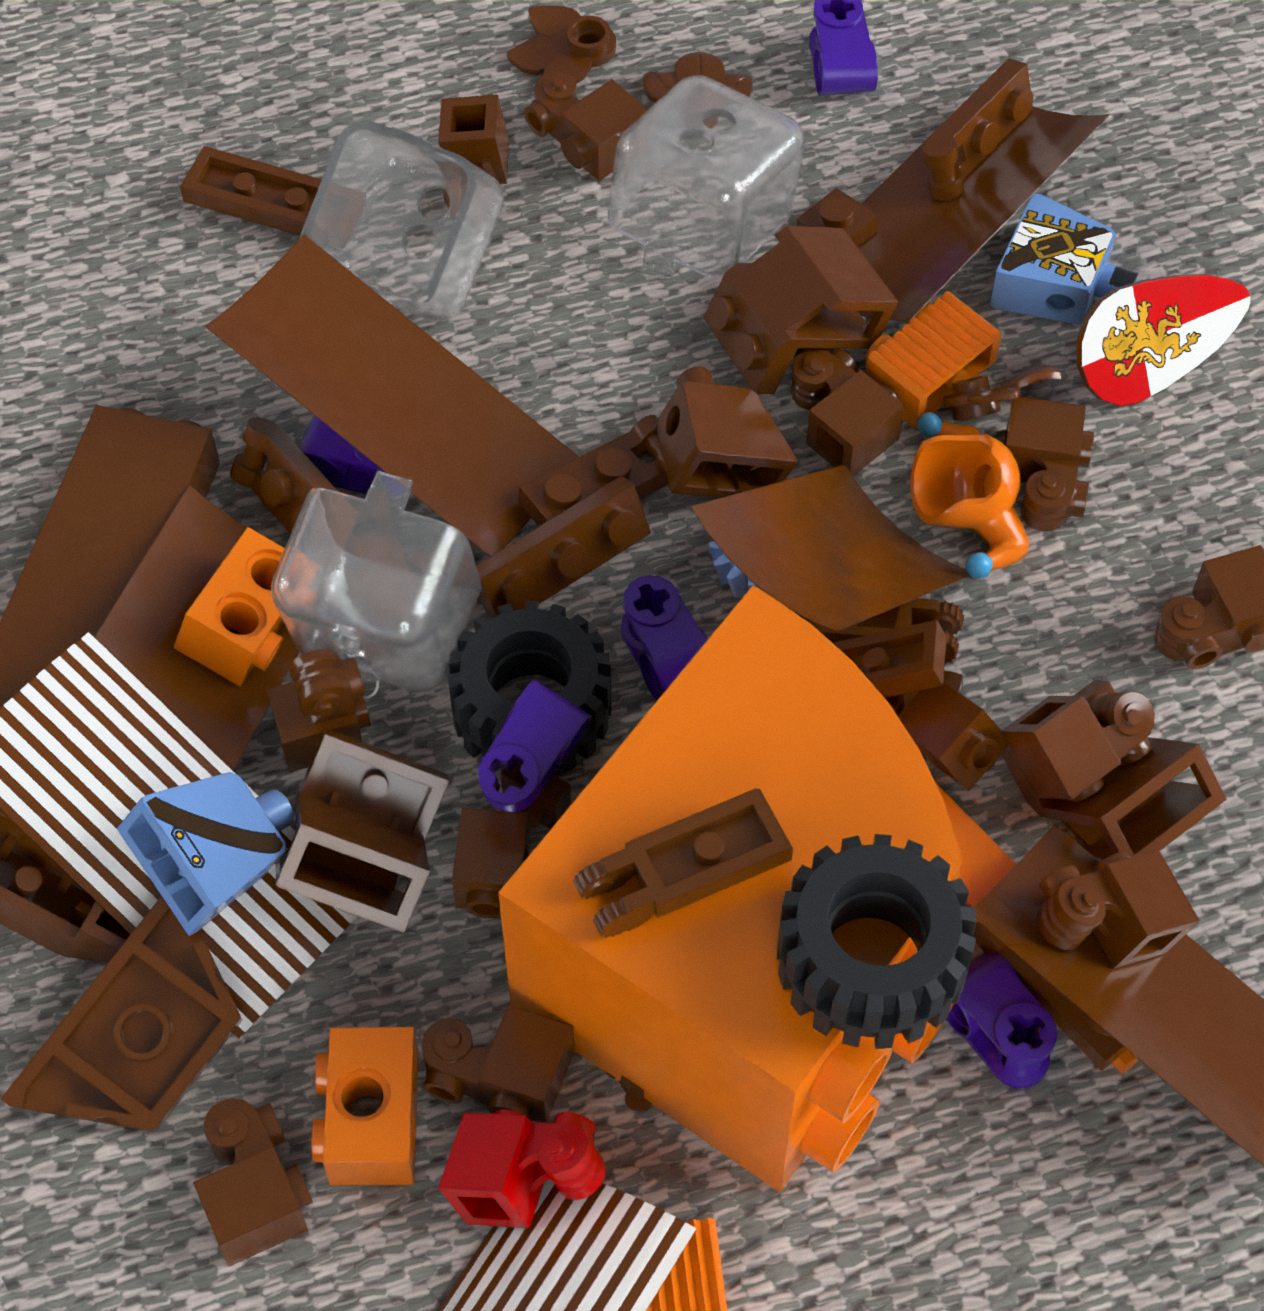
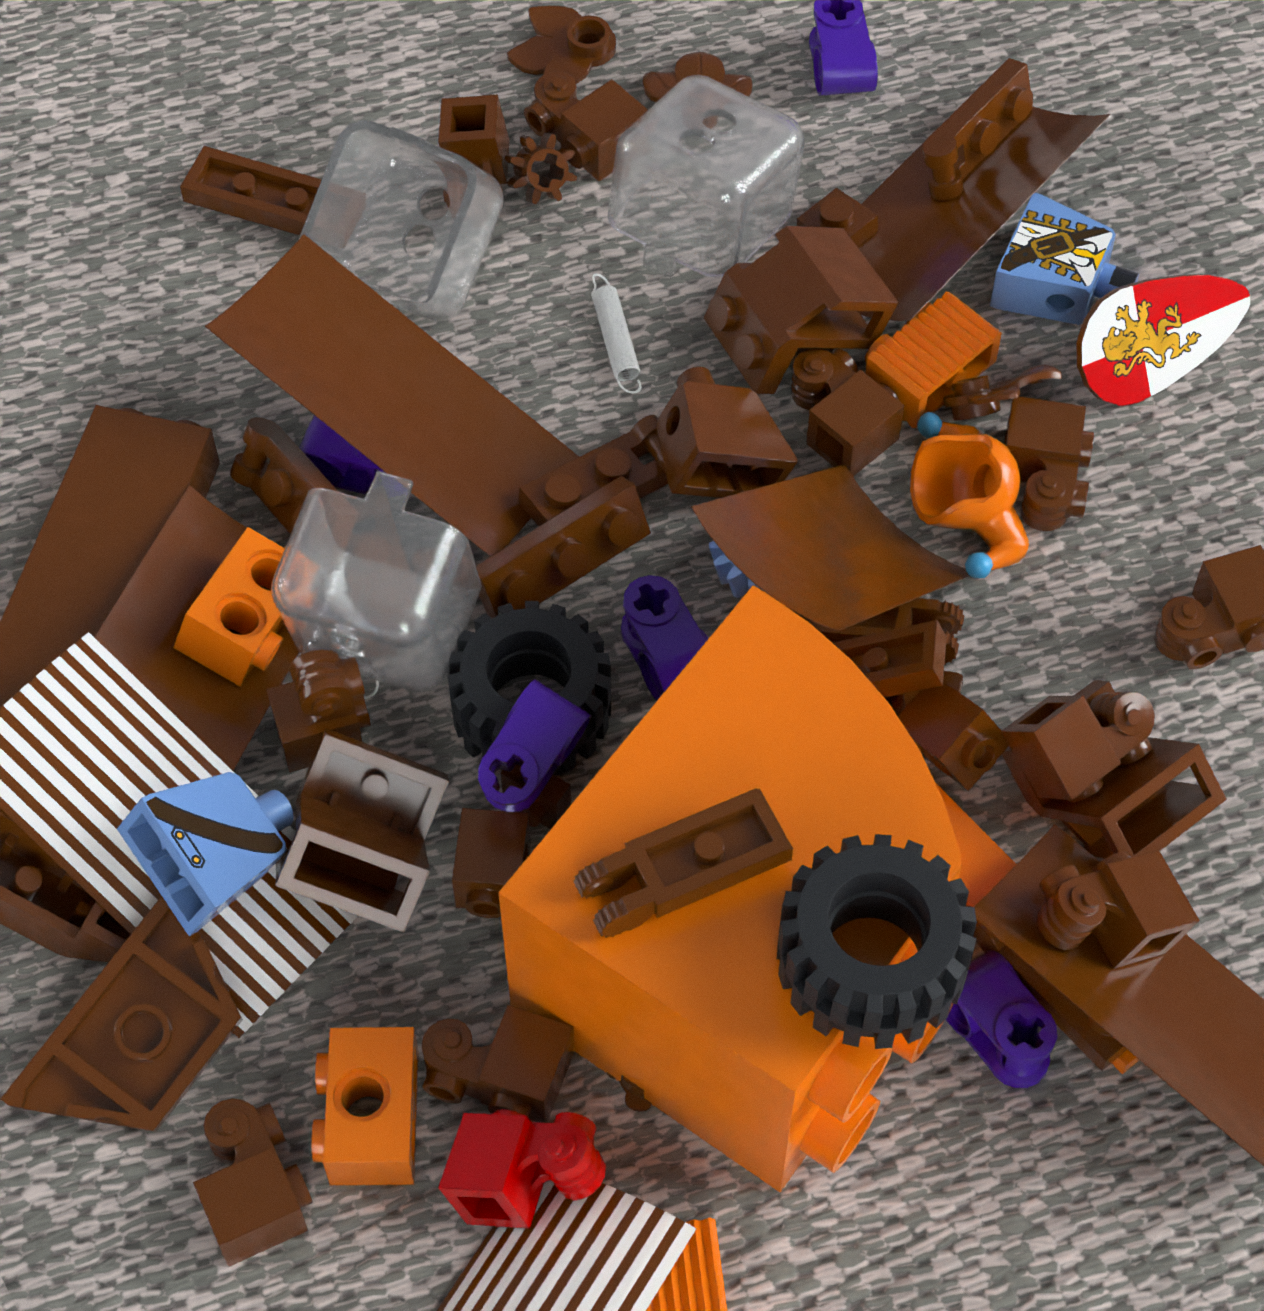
none -> reddish brown gear [504,132,577,204]
none -> white piece [591,273,642,394]

